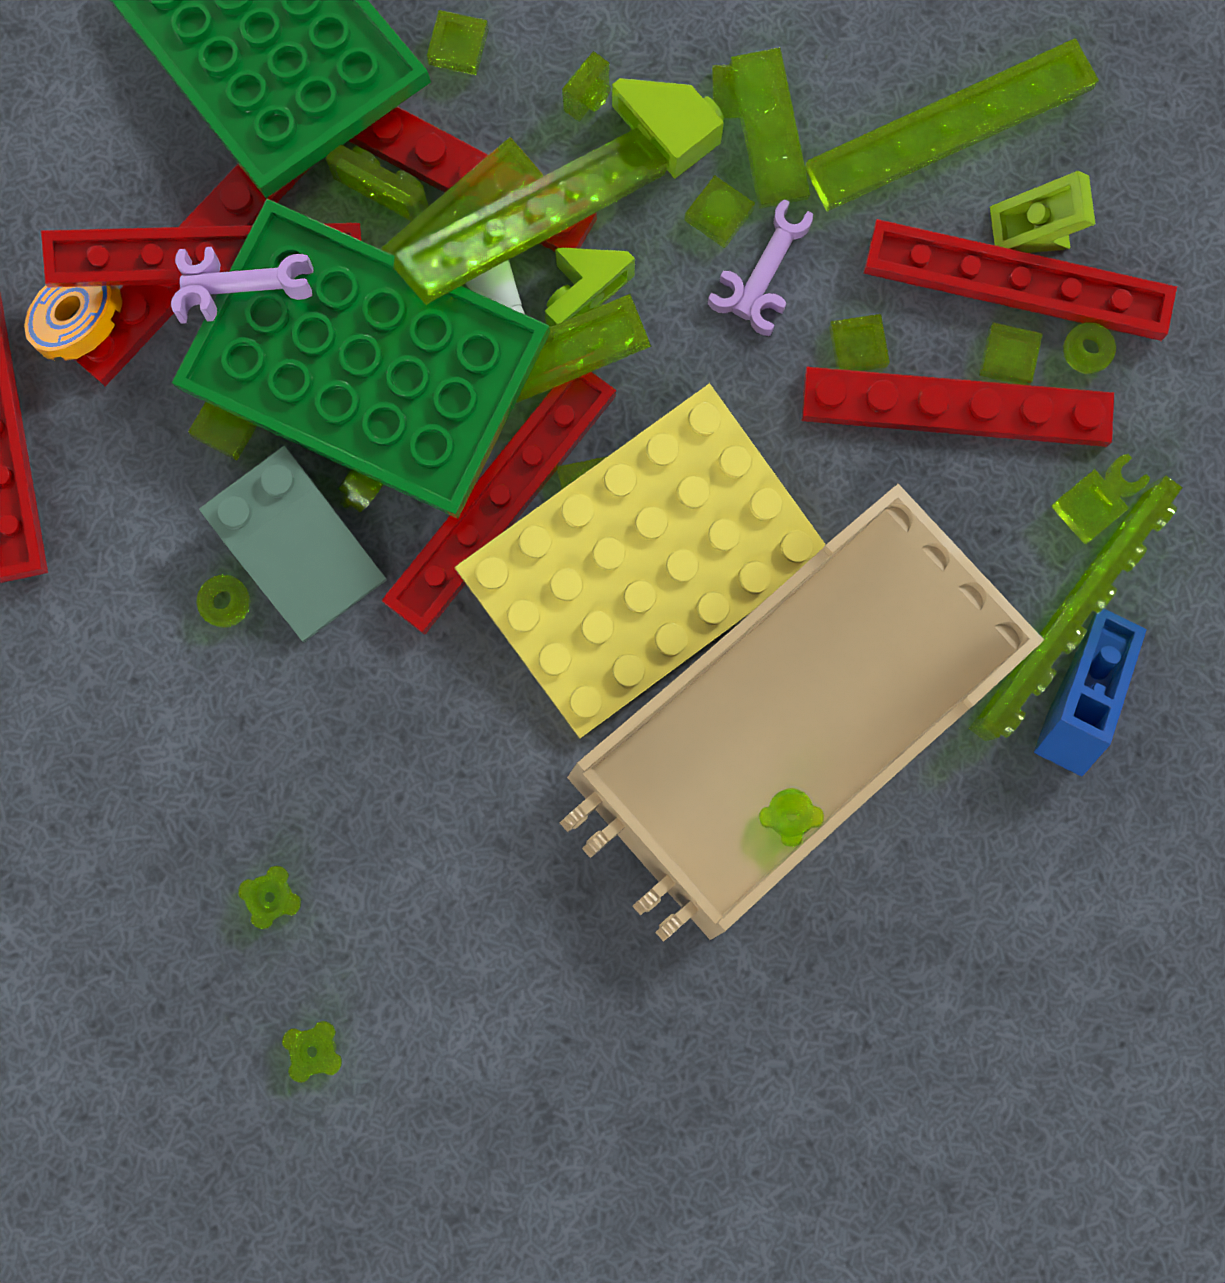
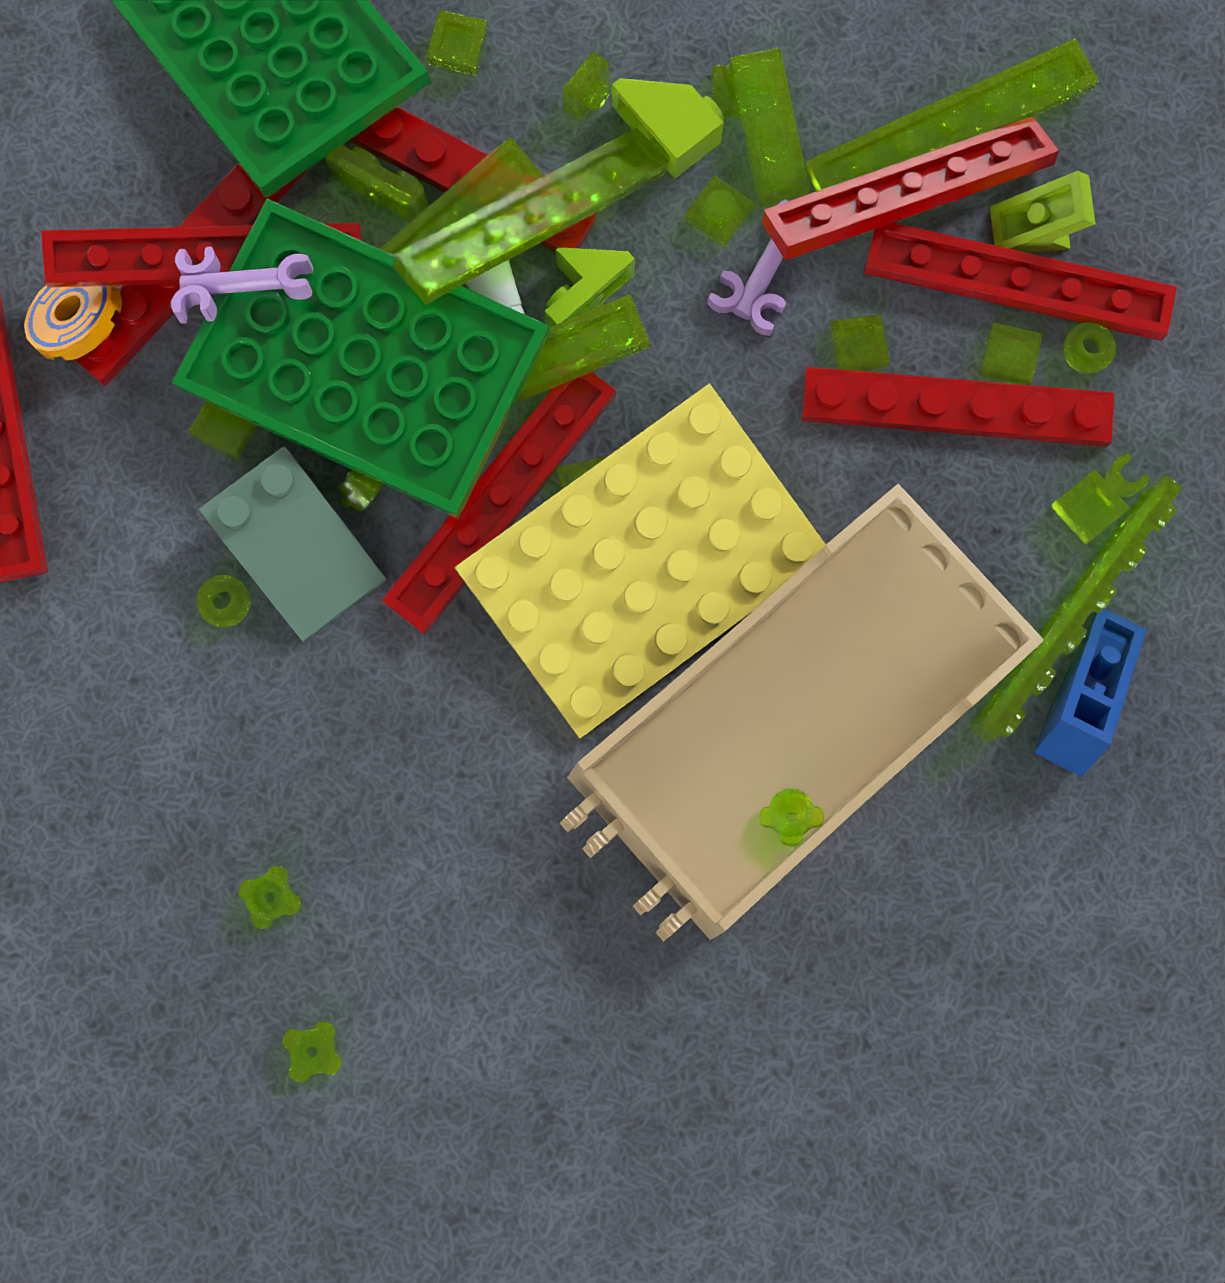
none -> plate [762,116,1059,261]

